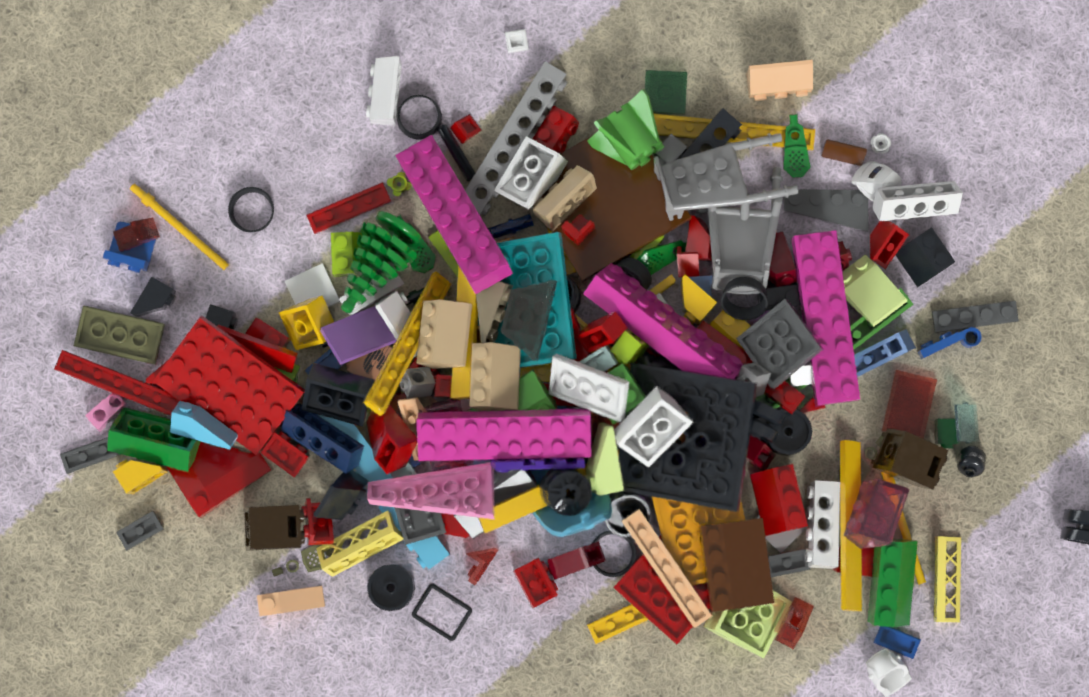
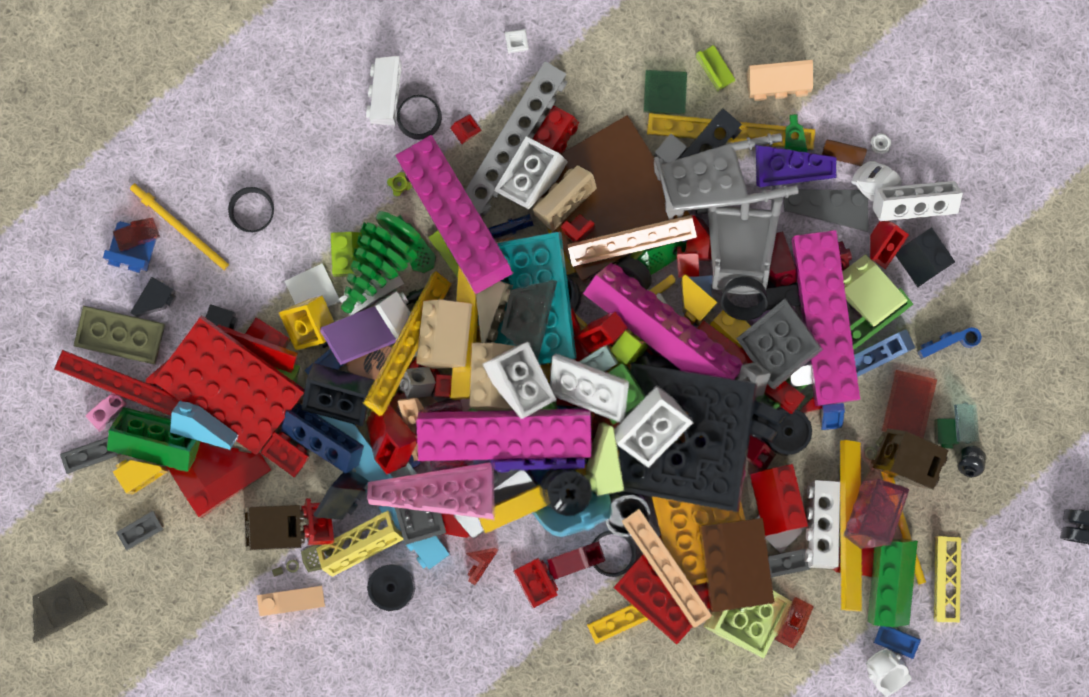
red tile [306,182,391,234] -> none
black piece [412,584,472,641] -> none
black axle [438,124,476,181] -> none
bright green brick [587,89,665,170] -> none
dark grey plate [932,301,1019,332] -> none
none -> clear smoke wing [33,576,108,643]
none -> white slope [483,342,556,419]
none -> light nougat plate [567,215,697,266]
none -> lime panel [696,45,735,92]
none -> dark purple wing [755,144,837,187]
none -> blue tile [820,403,845,430]

